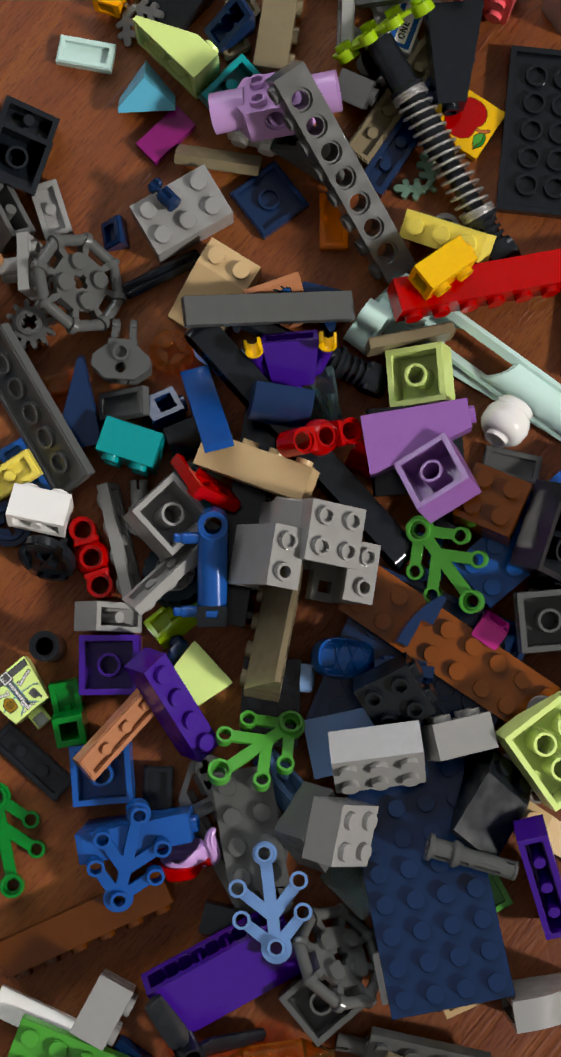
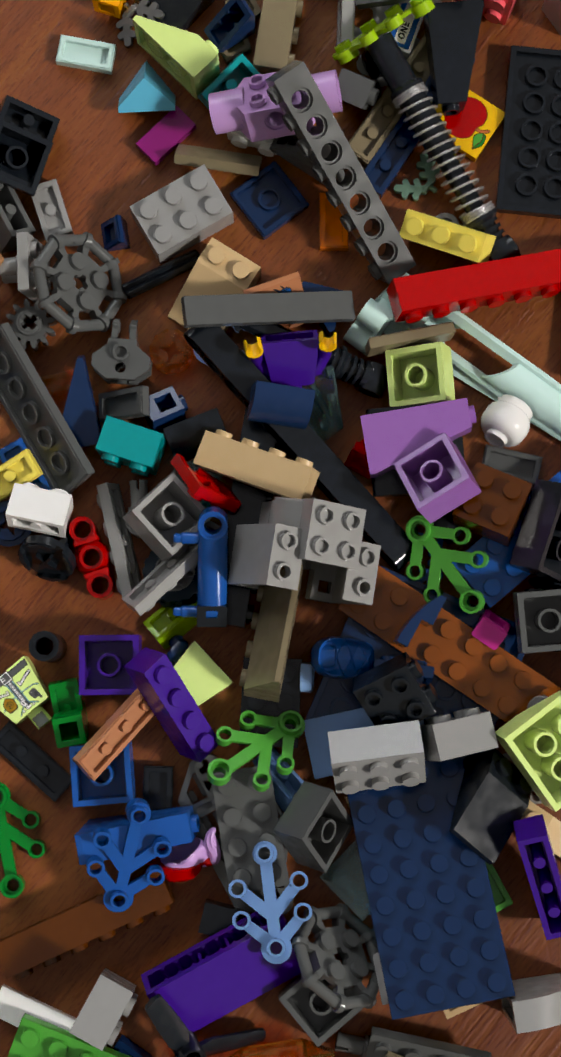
light grey slope [74,601,142,633] -> none
dark blue piece [147,178,181,212] -> none
blue tile [180,365,234,453] -> none
red piece [276,417,362,458] -> none
light grey brick [302,796,379,867] -> none
yellow brick [408,235,478,301] -> none
dark grey pin [423,833,519,881] -> none

